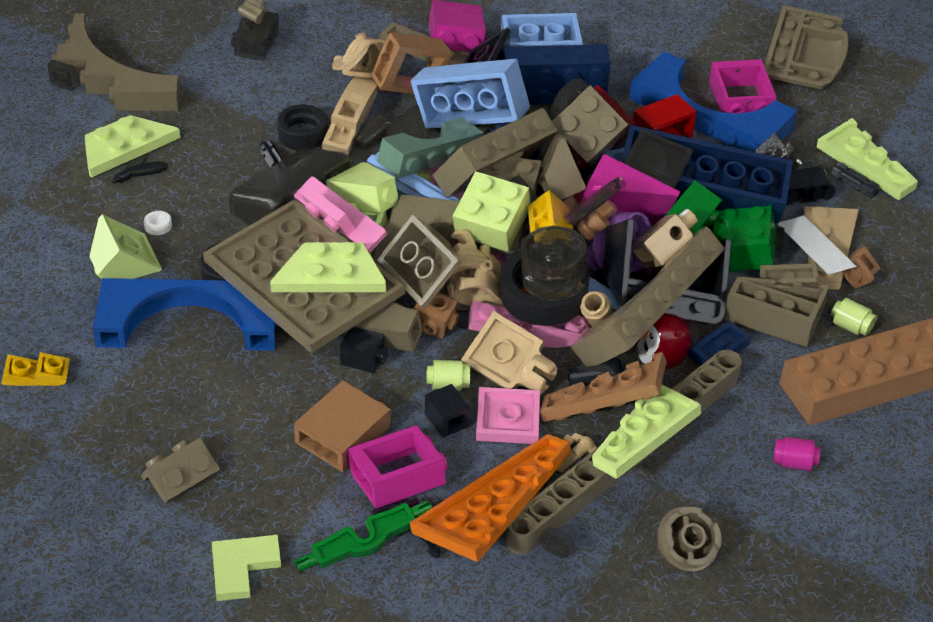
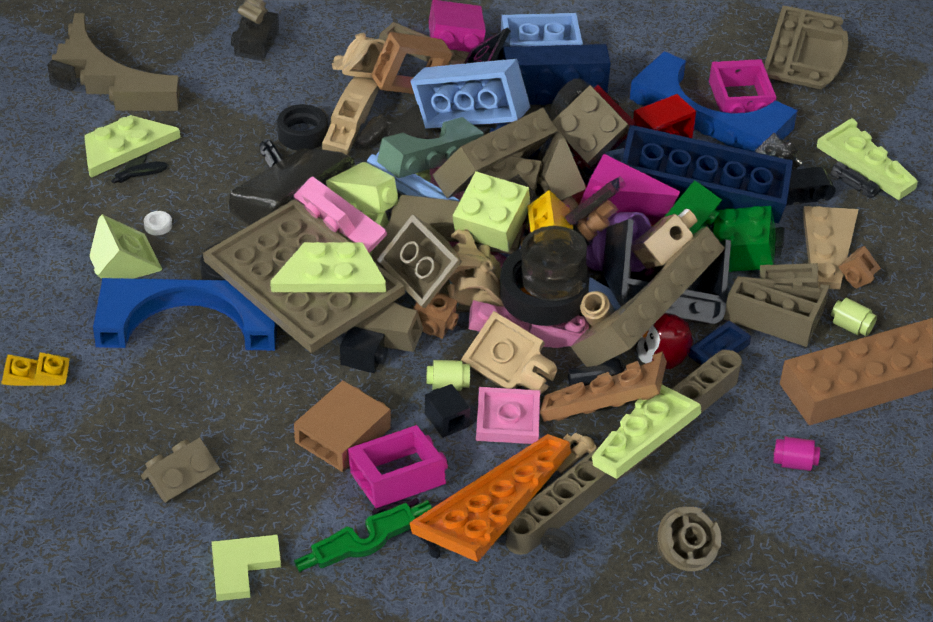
clear smoke tile [624,129,693,189] -> none
white sticker [777,216,857,275] -> none

